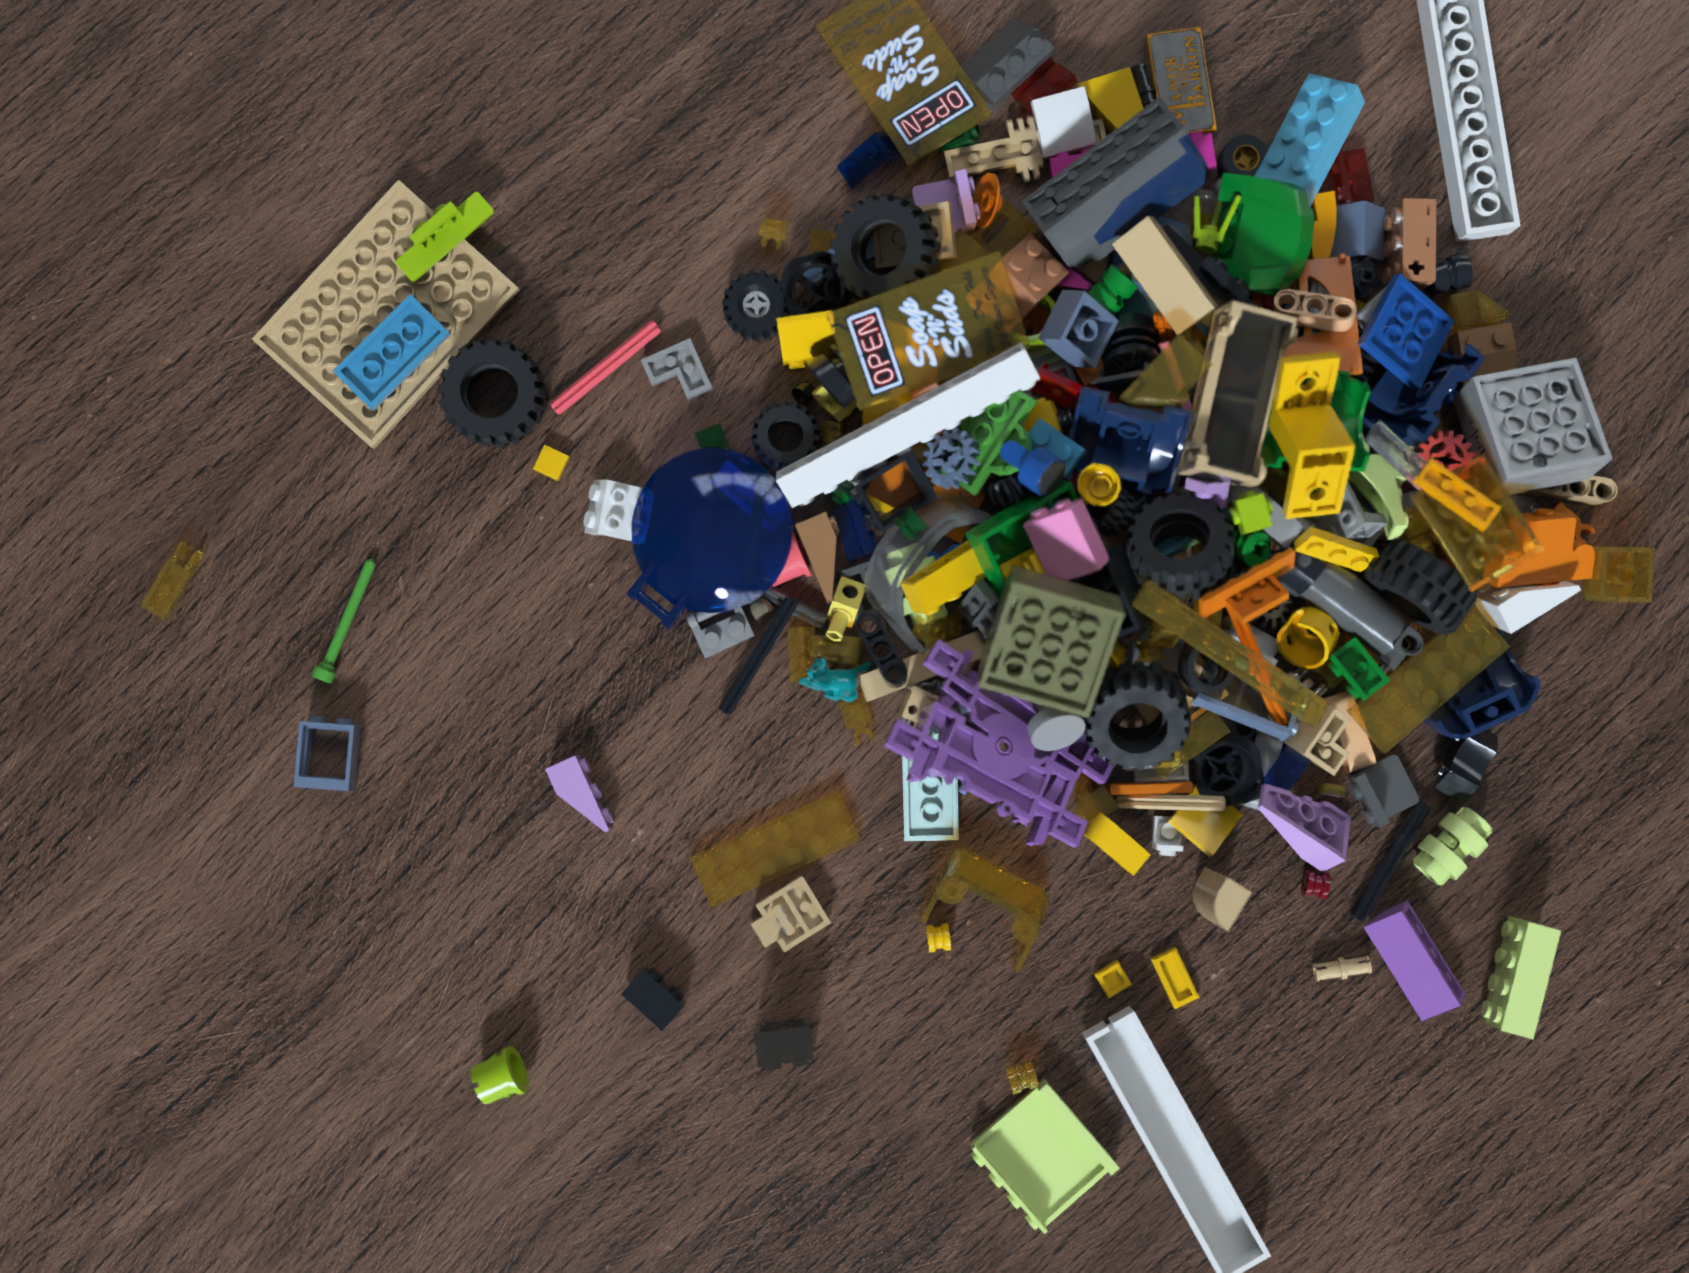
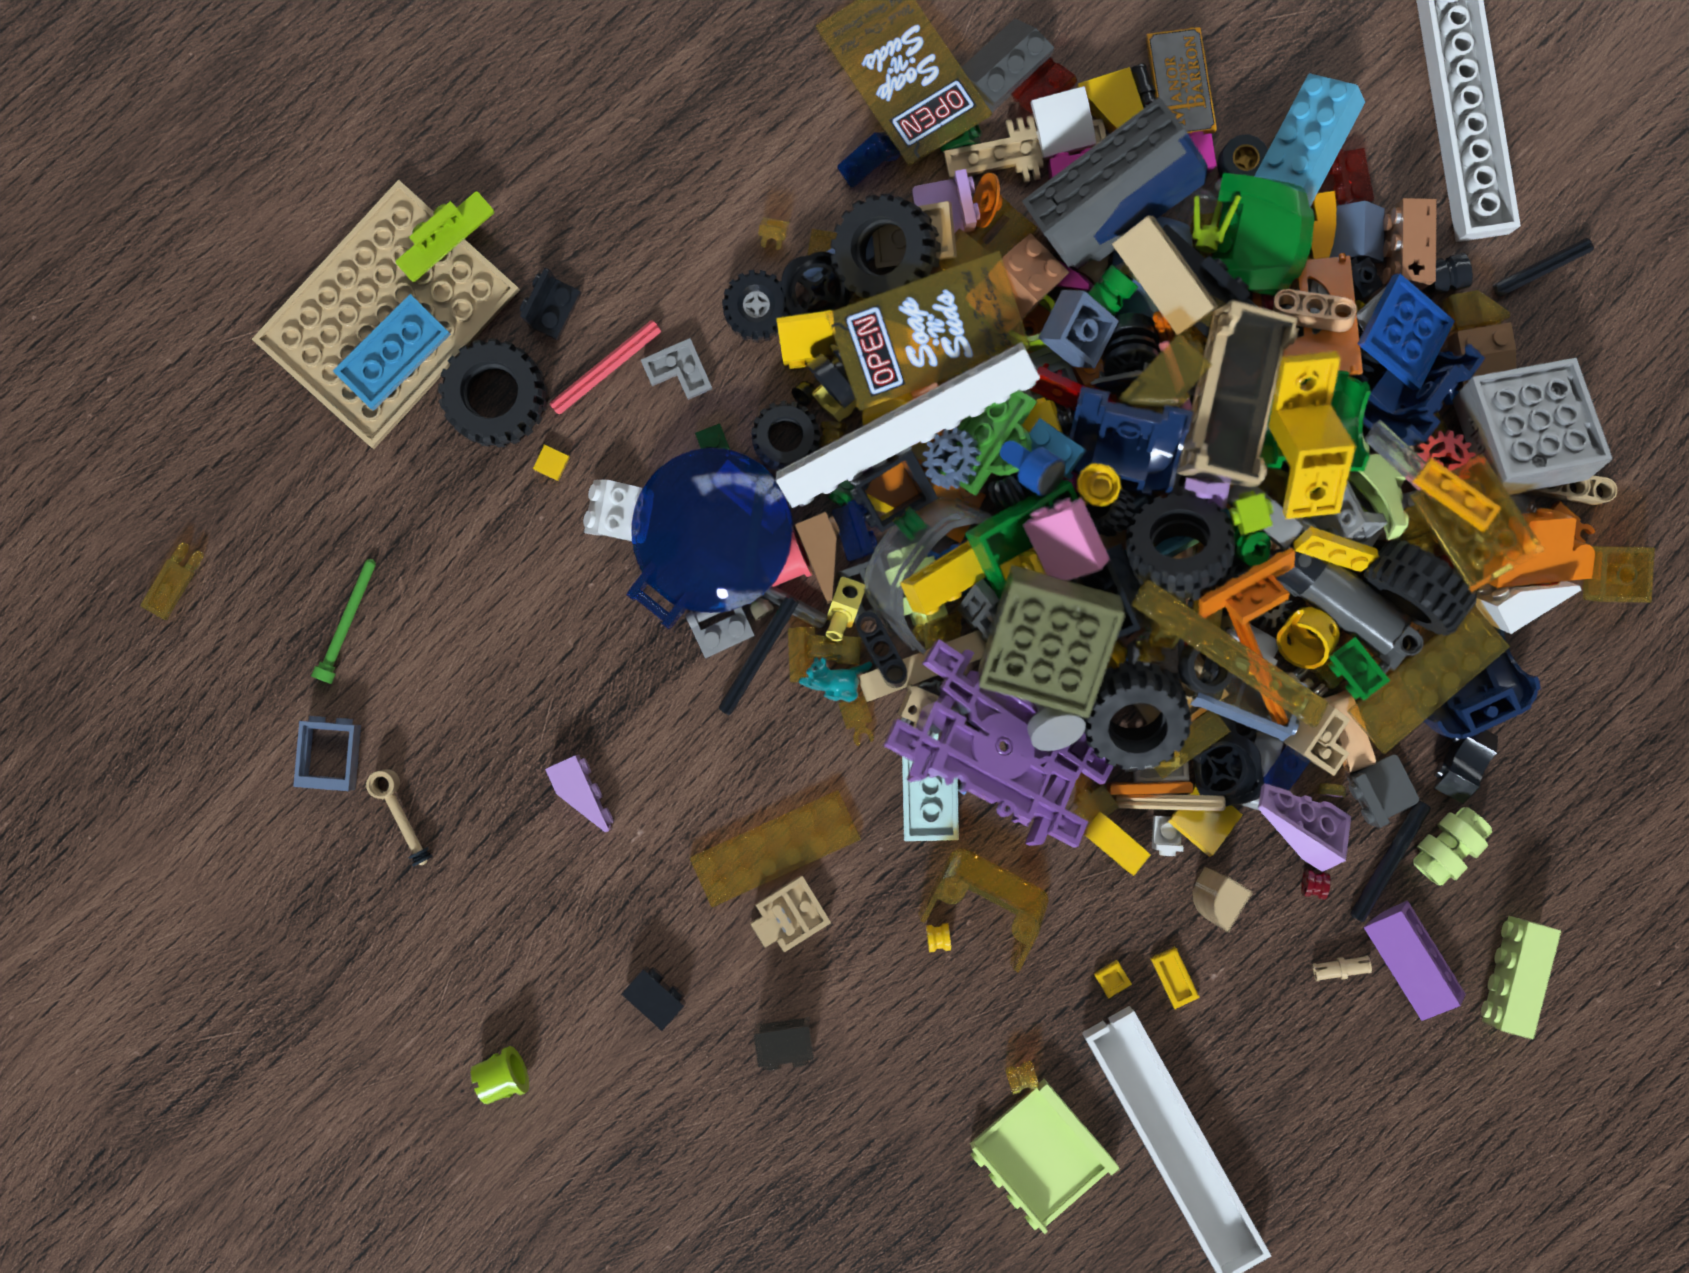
none -> tan piece [366,769,433,867]
none -> black bracket [520,267,582,341]
none -> black axle [1493,238,1594,297]

